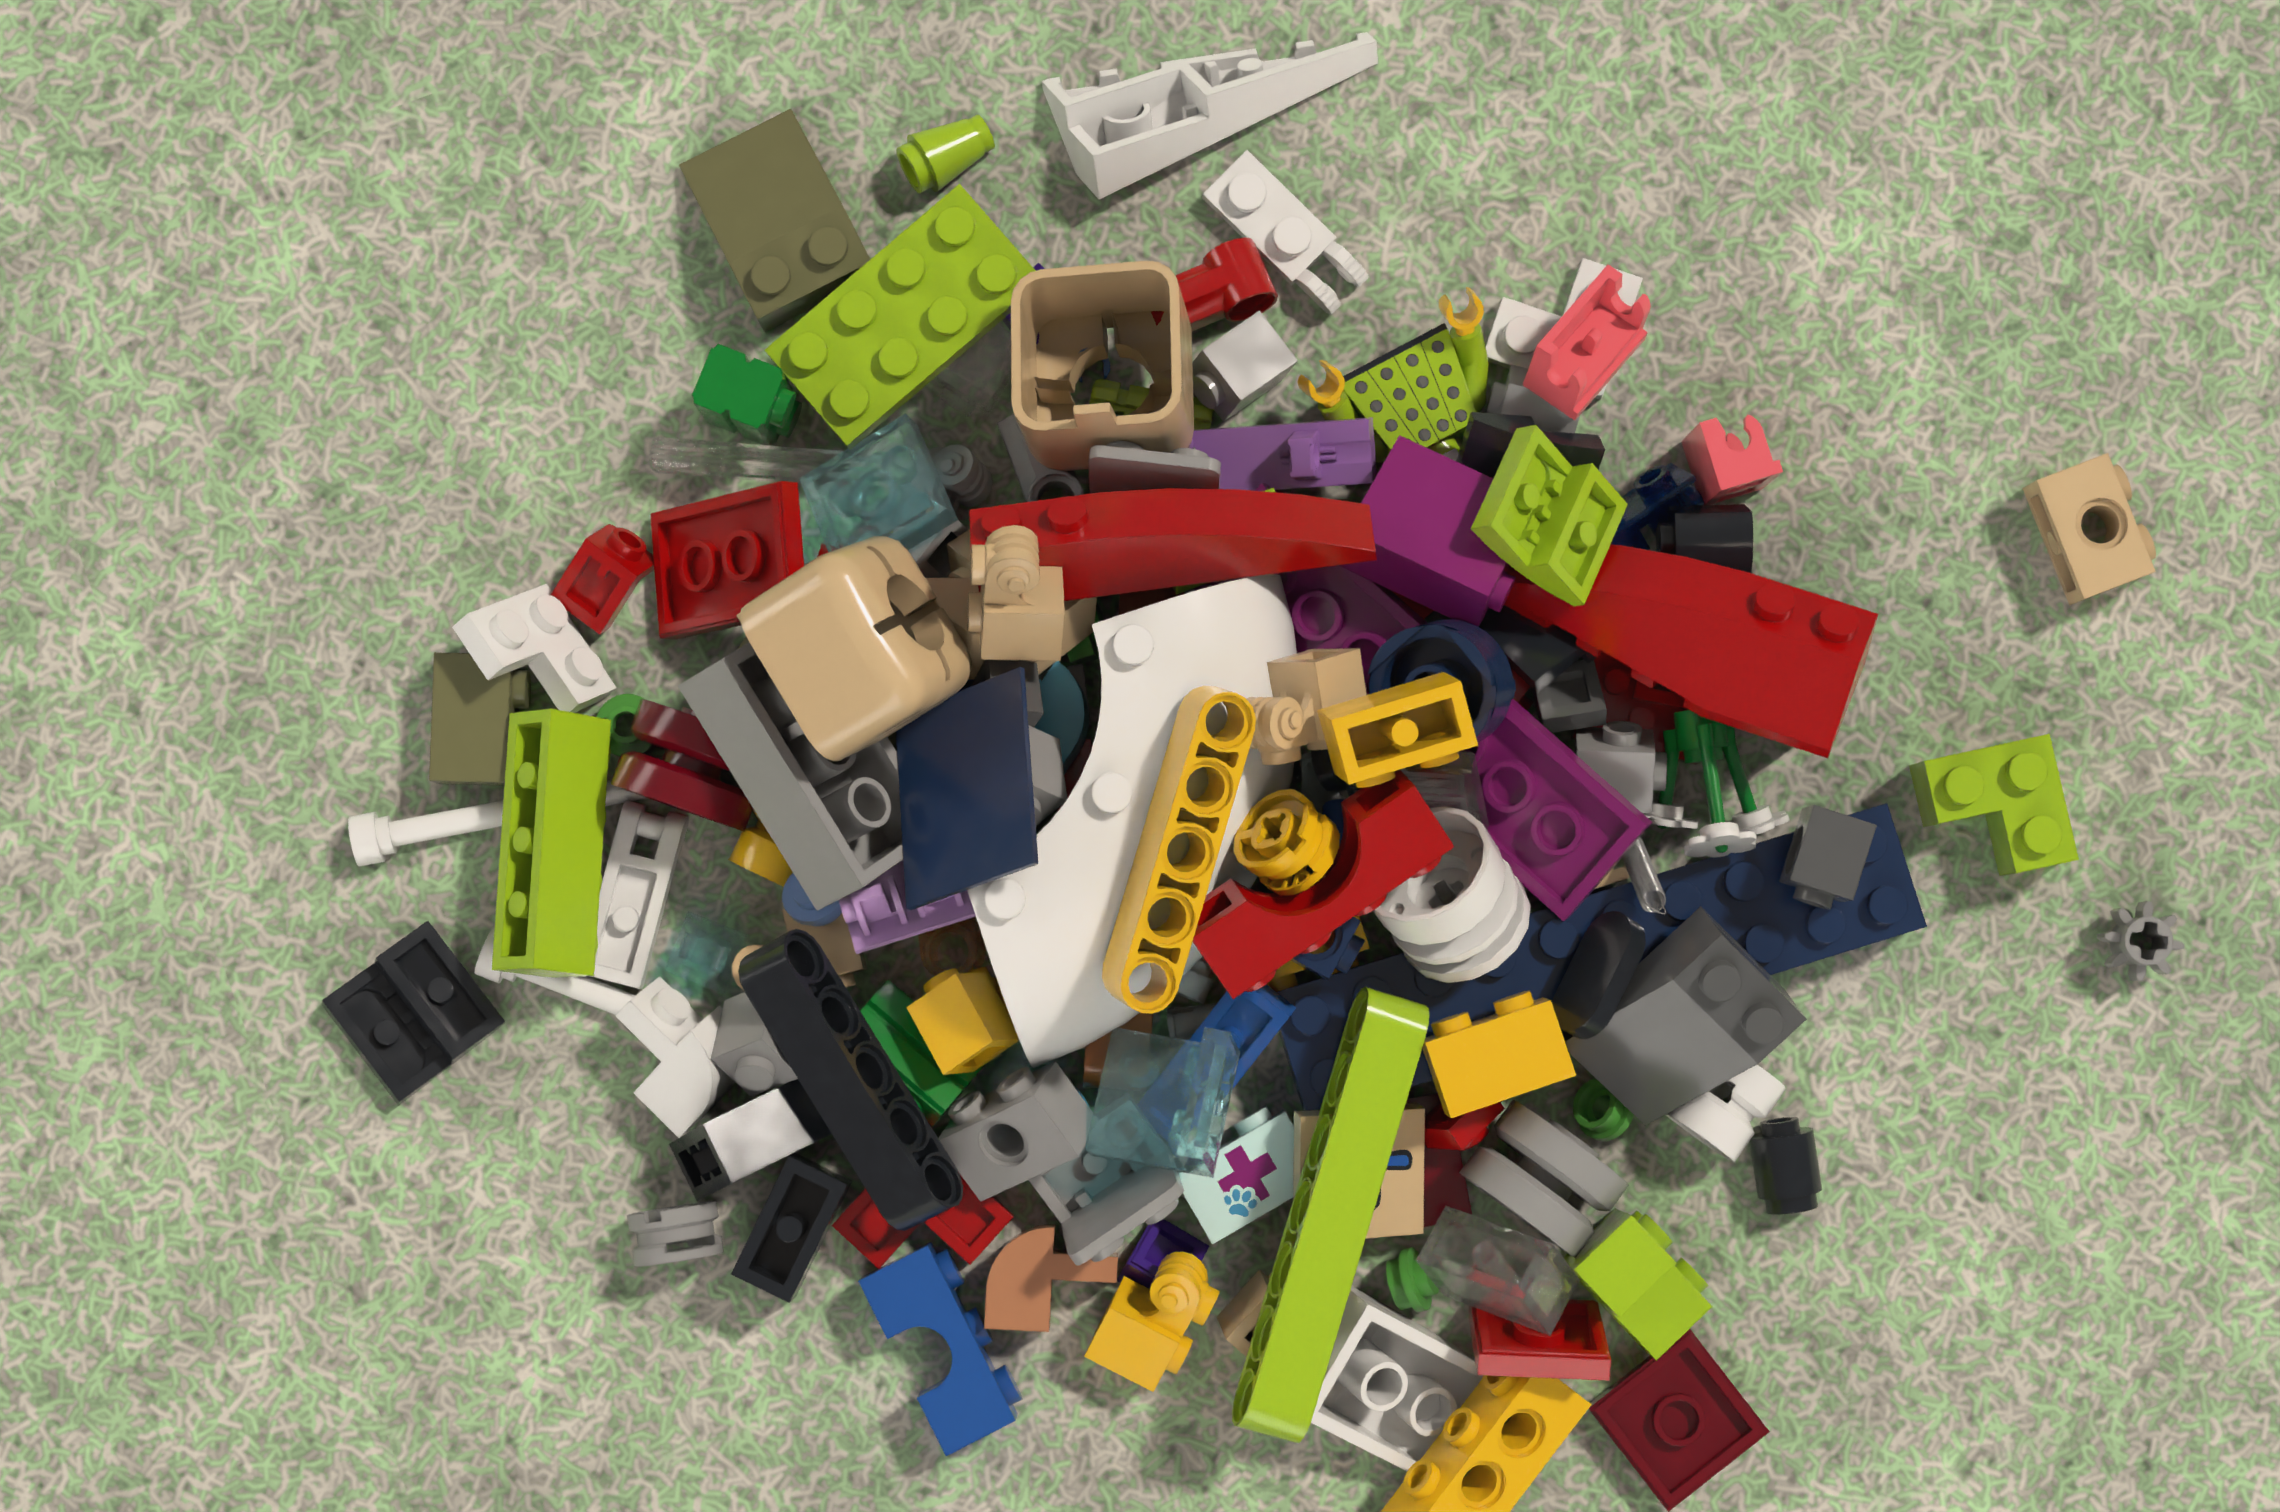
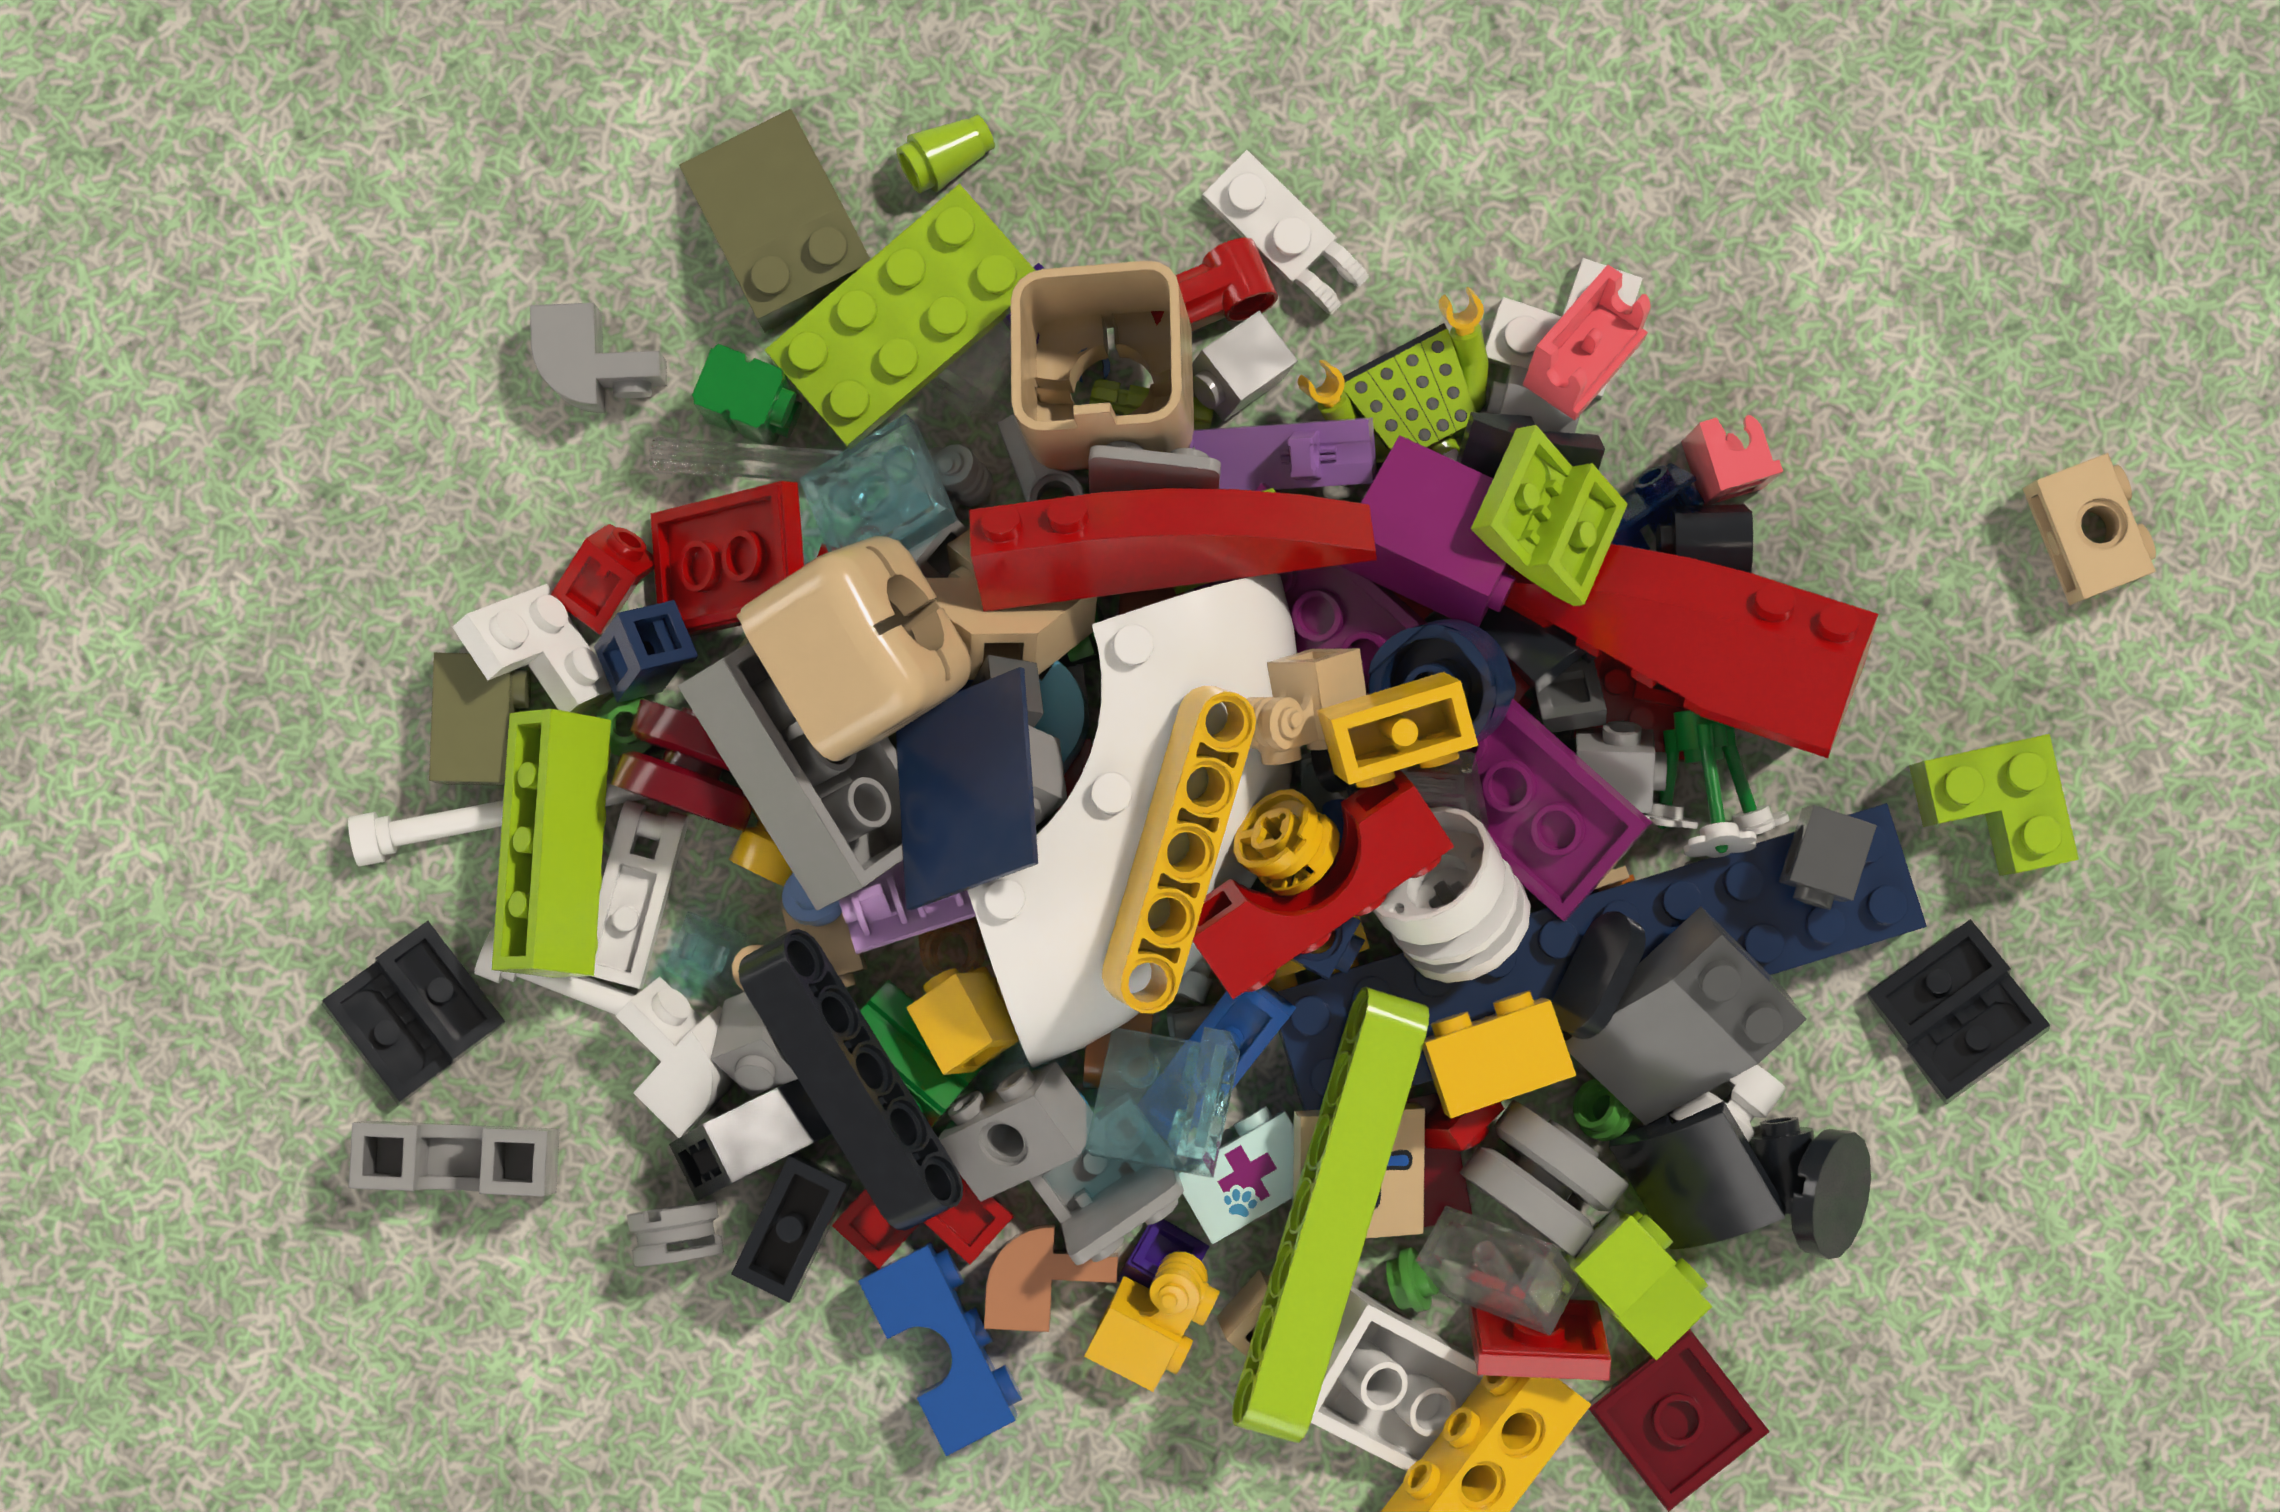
tan brick [967,525,1065,661] -> none
white wedge [1042,32,1378,200] -> none
light grey piece [1622,836,1666,914] -> none
light grey gear [2097,901,2185,981] -> none
none -> light grey arch [349,1120,560,1197]
none -> light grey brick [530,303,667,413]
none -> dark blue brick [594,600,698,703]
none -> orange window [1593,874,1635,893]
none -> black slope [1609,1101,1786,1250]
none -> black tile [1790,1129,1871,1260]
none -> black slope [1867,919,2050,1105]

